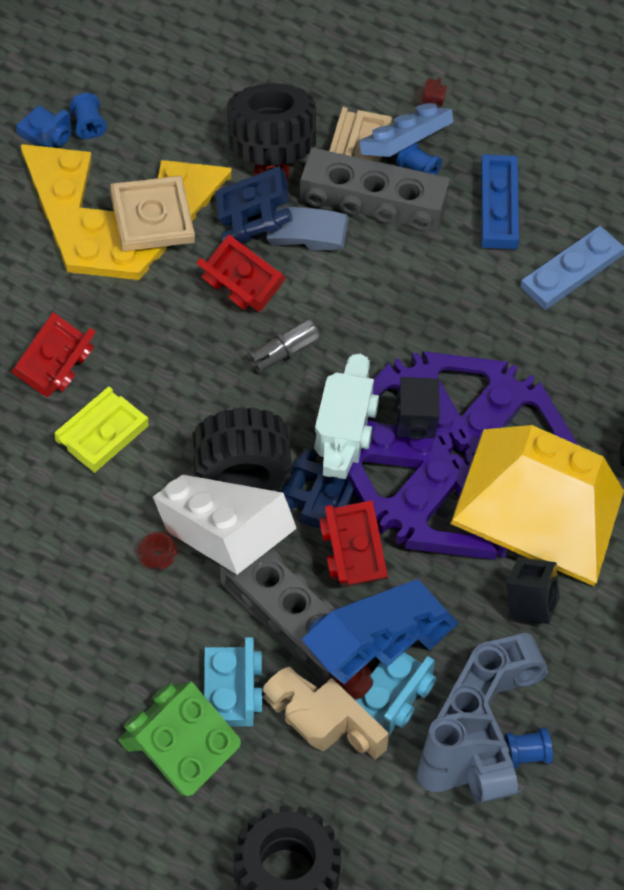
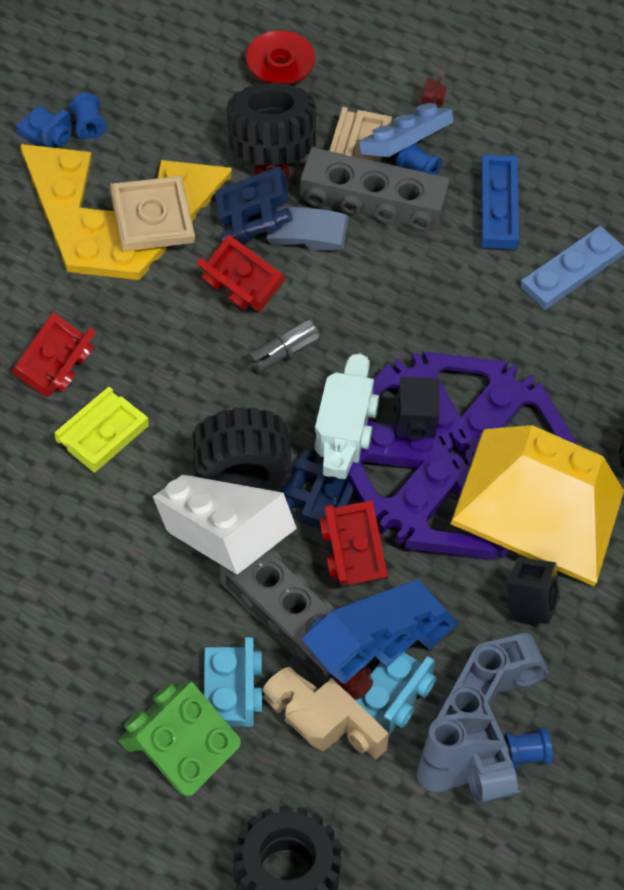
clear red plate [138,532,177,569] -> none
none -> red dish [246,30,315,84]

